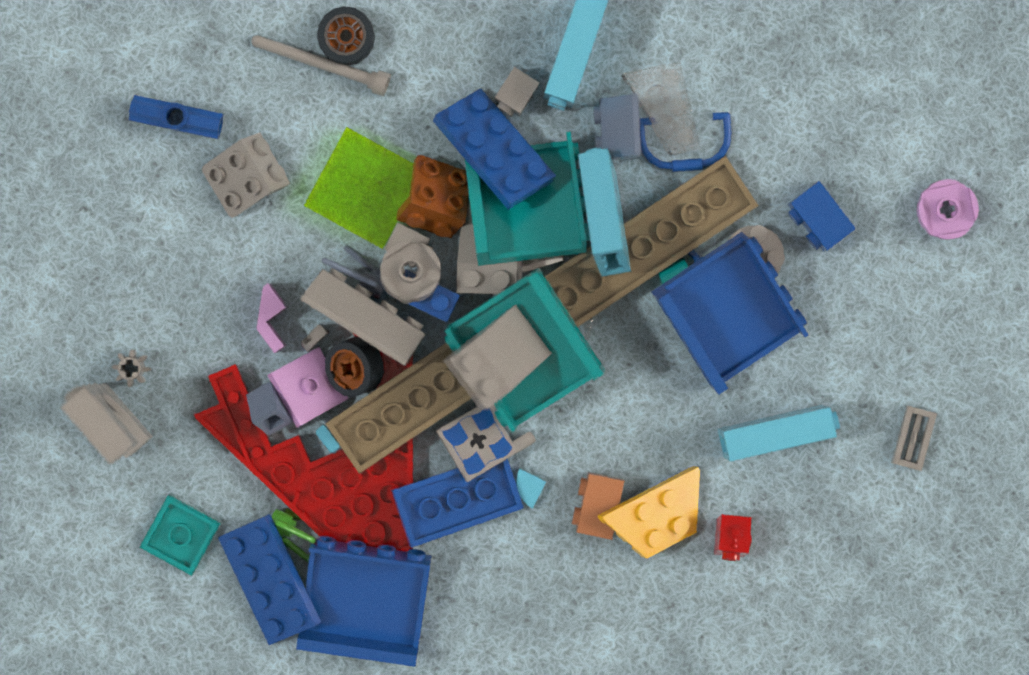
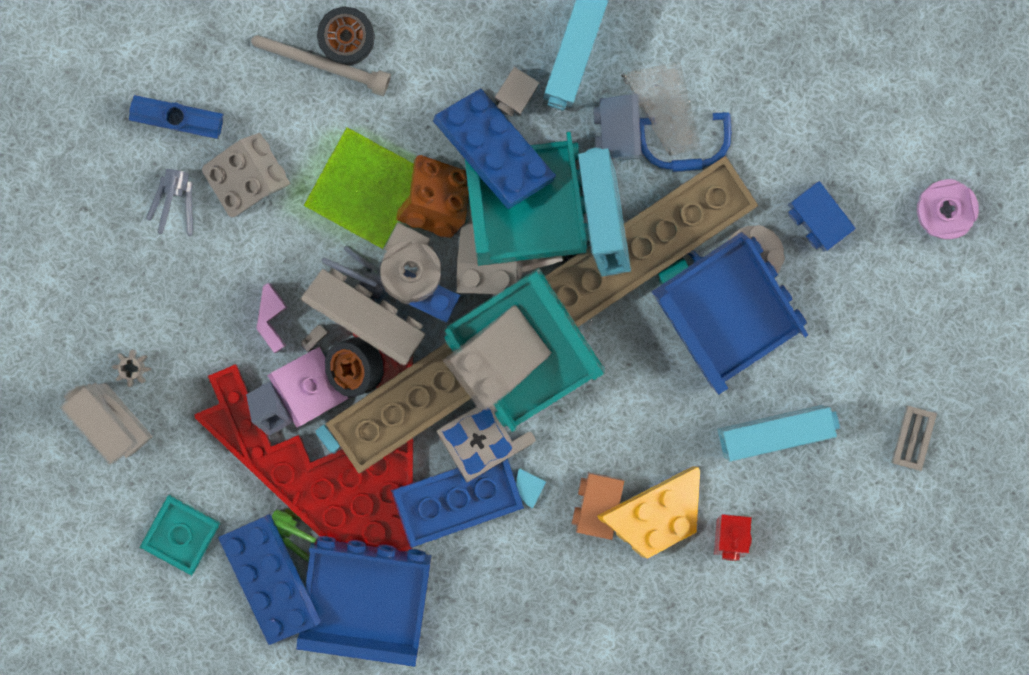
none -> sand blue plant [146,169,194,236]

